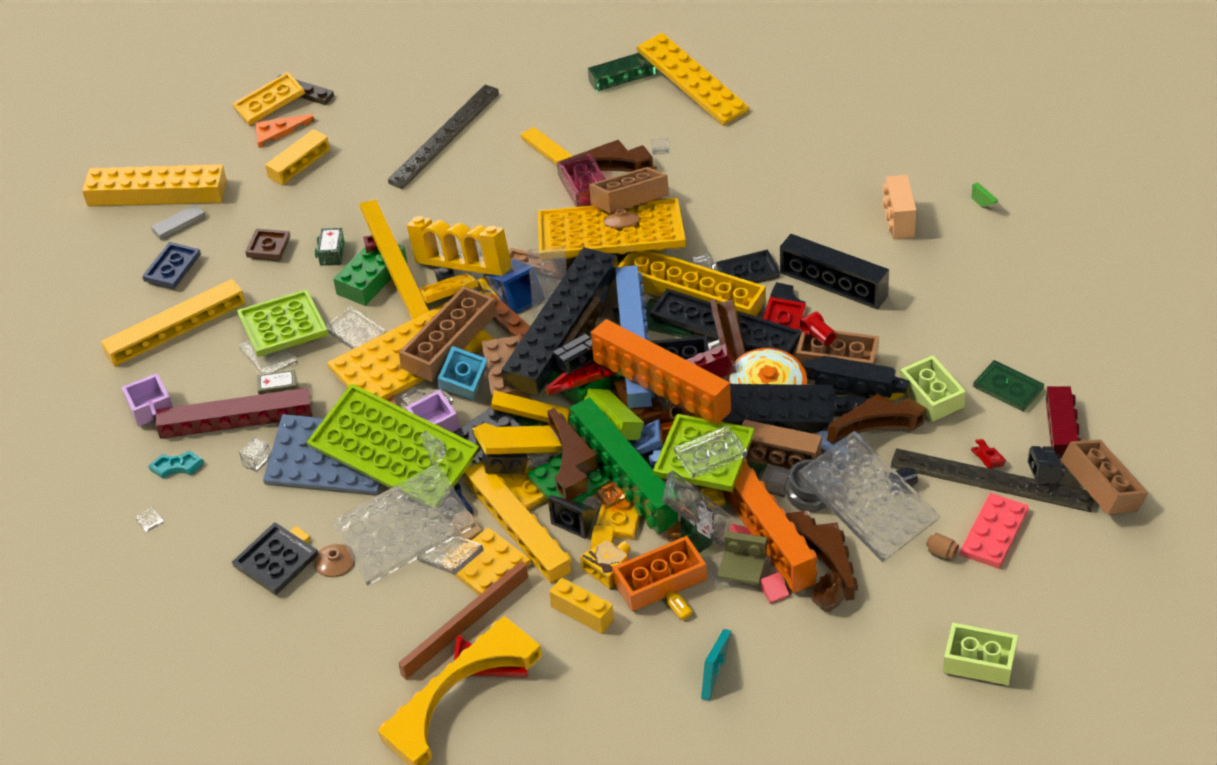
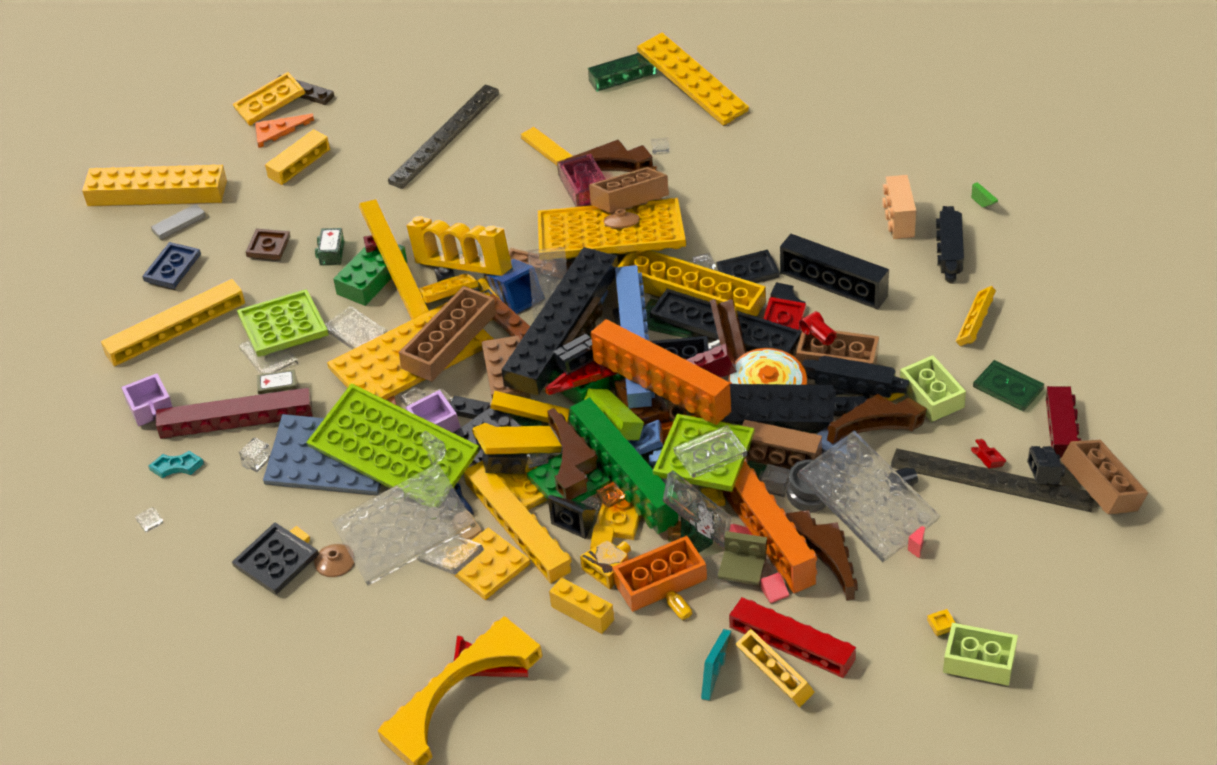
dark orange tile [398,561,528,680] -> none
medium azure slope [438,346,488,400] -> none
reddish brown hair [811,572,846,612] -> none
medium nougat brick [926,532,959,560] -> none
coral plate [960,493,1029,569] -> none
none -> black plate [450,395,491,419]
none -> red brick [729,597,856,678]
none -> yellow brick [736,629,815,708]
none -> coral slope [908,526,925,558]
none -> yellow plate [927,609,955,636]
none -> black hinge [936,206,964,283]
none -> yellow plate [956,285,996,346]

